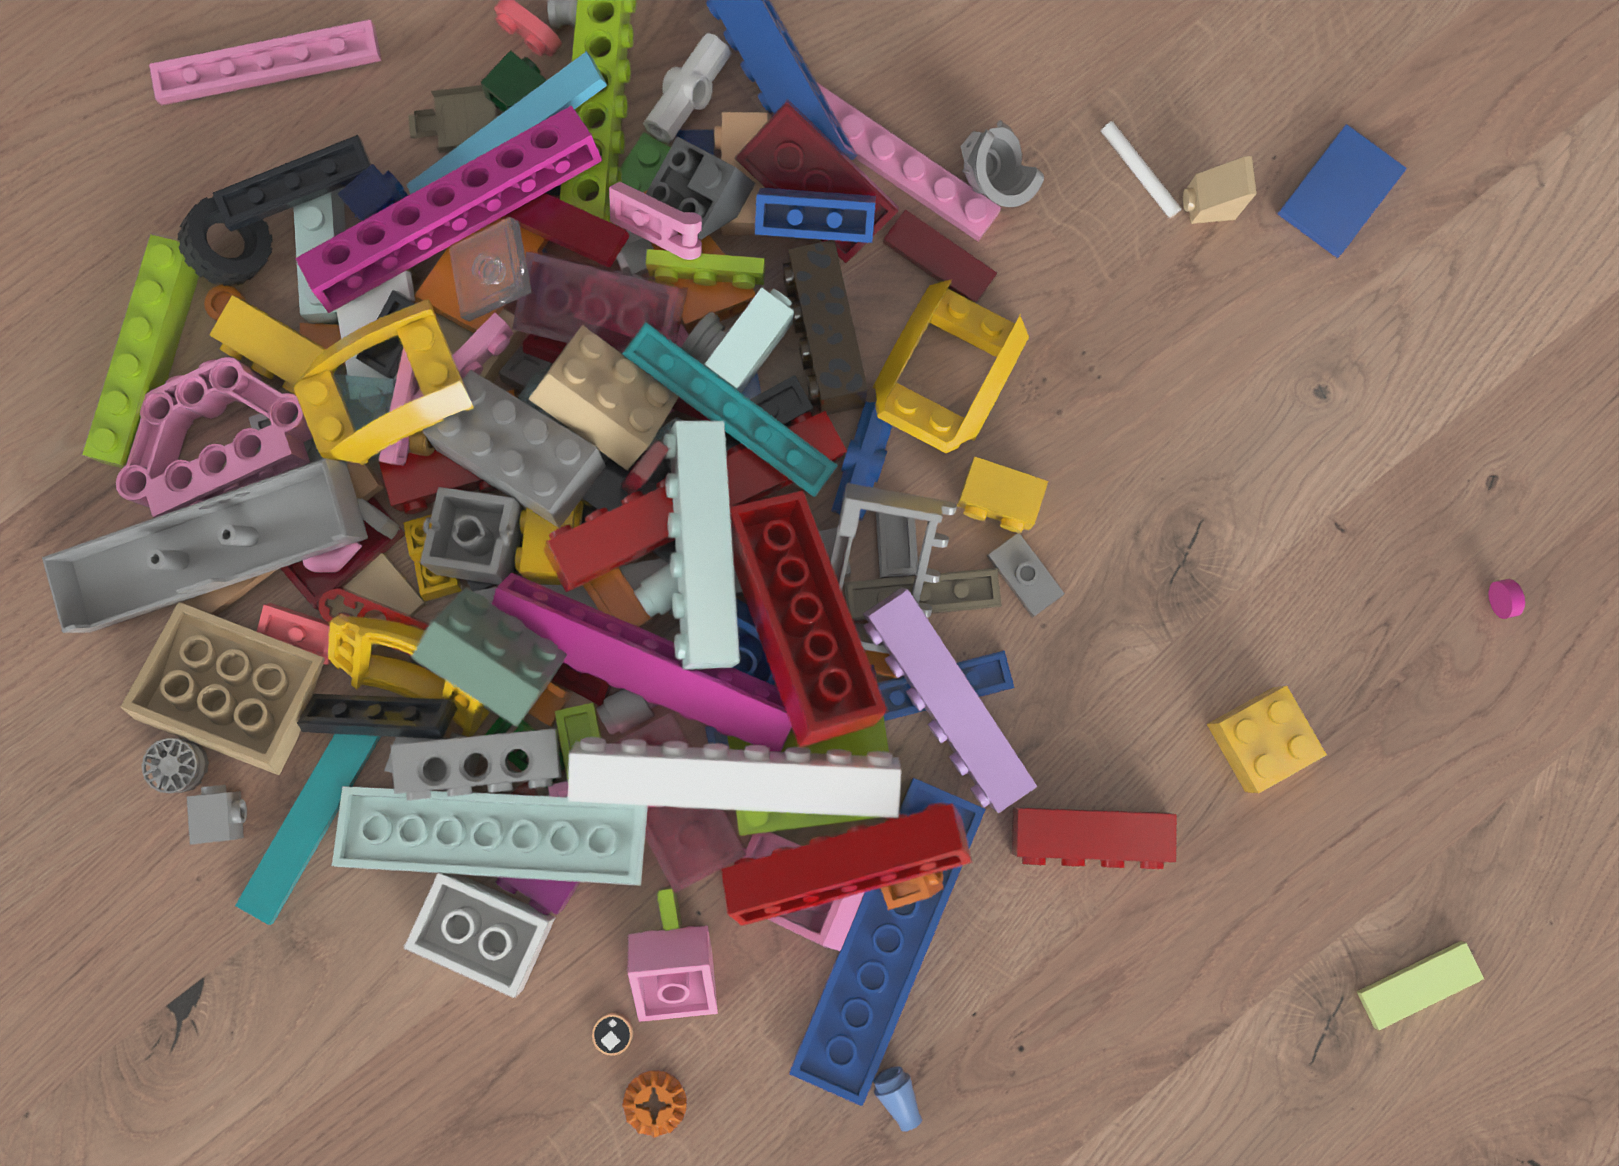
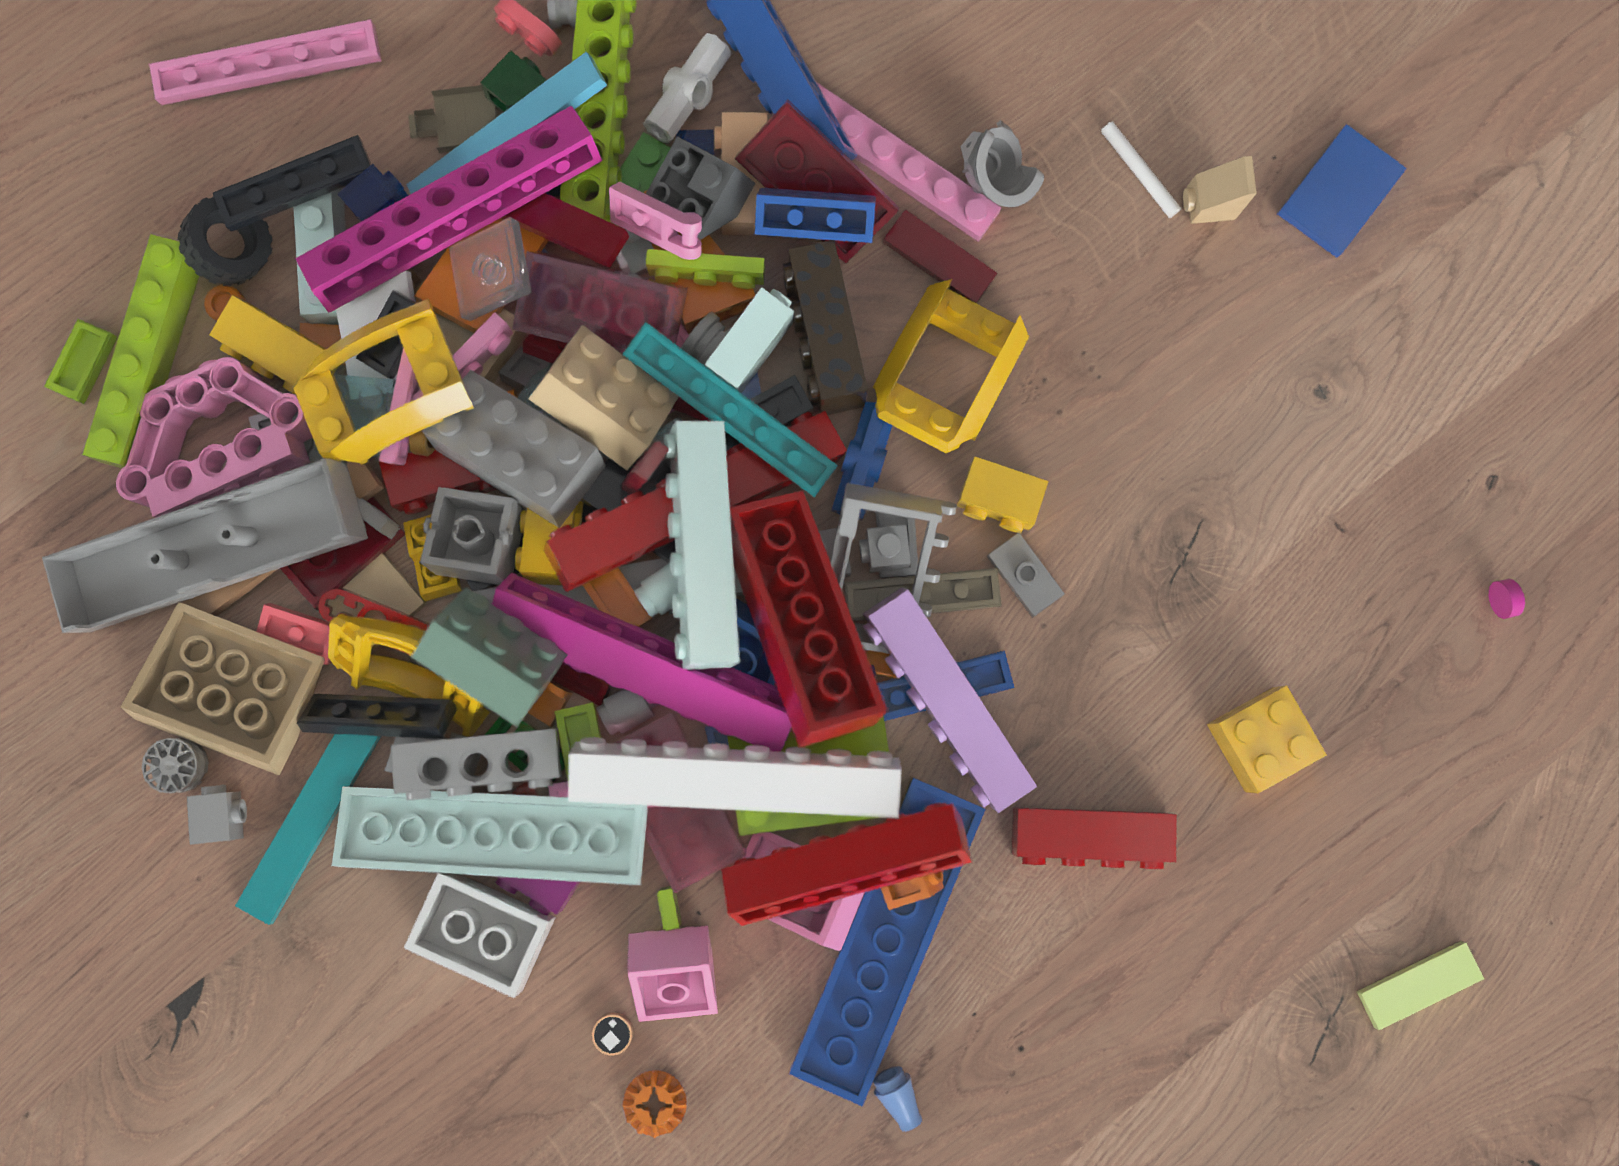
bright pink arm [303,542,362,572] -> none
none -> lime tile [44,319,117,404]
none -> light grey brick [859,524,911,573]

